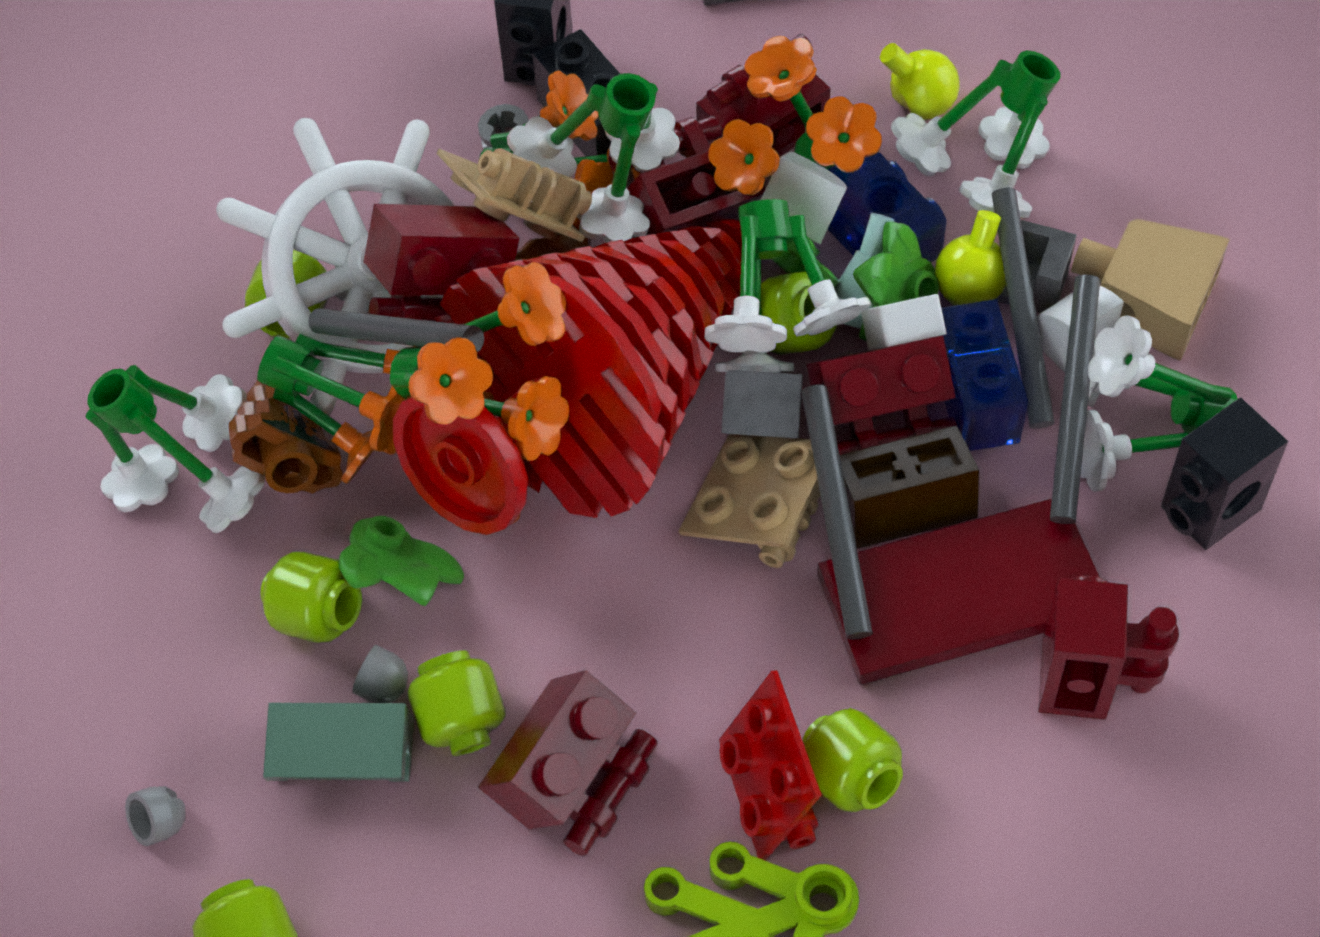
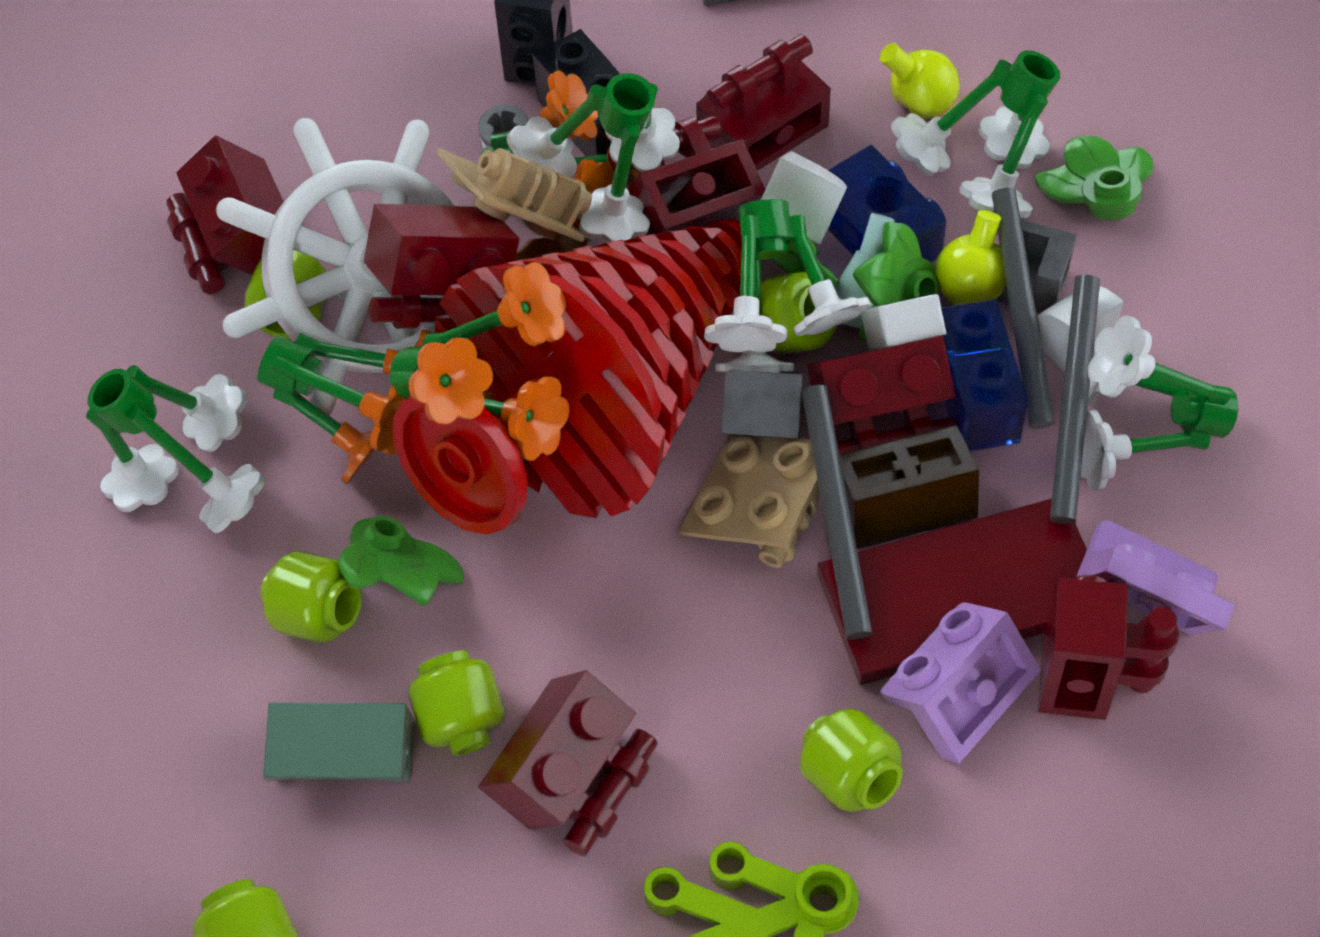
light grey hinge [125,786,186,846] -> none
dark orange rock [228,380,343,494] -> none
dark grey bar [308,308,484,352] -> none
light grey hinge [352,645,408,703] -> none
orange plant [708,35,882,195] -> none
red hinge [719,670,822,861] -> none
tan torso [1071,219,1230,361] -> none
black brick [1161,397,1288,550] -> none
none -> dark red brick [166,135,294,294]
none -> lavender bracket [881,602,1041,764]
none -> bright green plate [1035,136,1153,220]
none -> lavender bracket [1076,520,1235,635]

